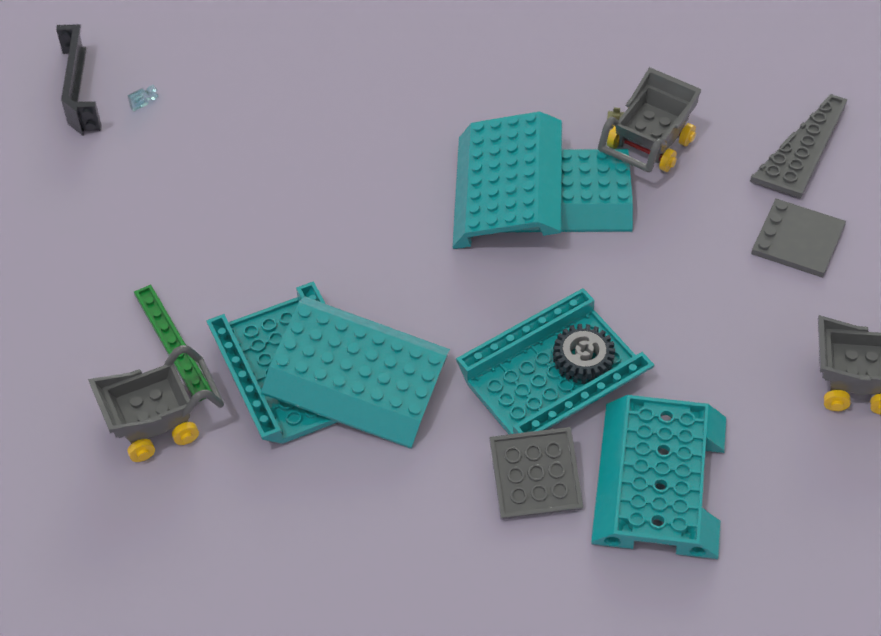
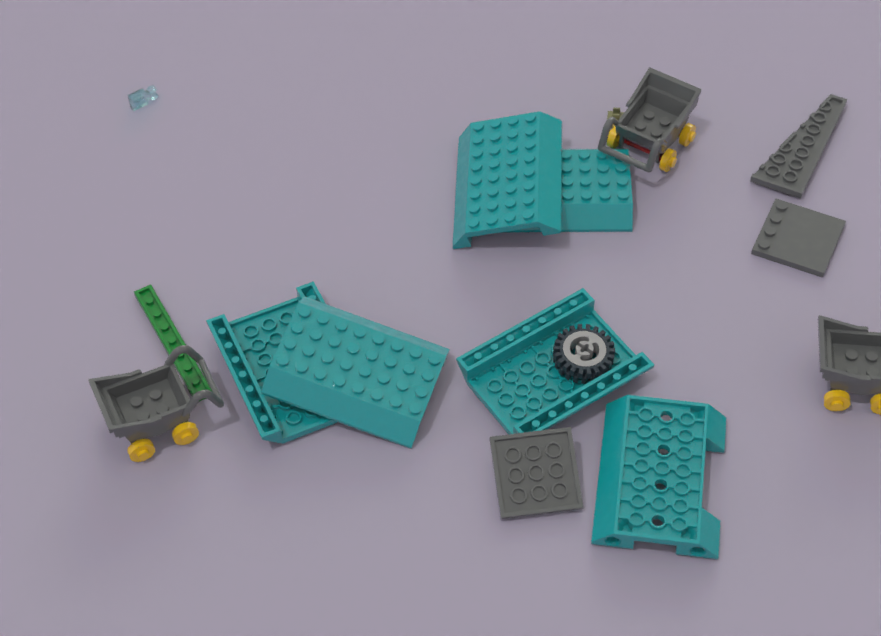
black panel [56,24,102,136] -> none

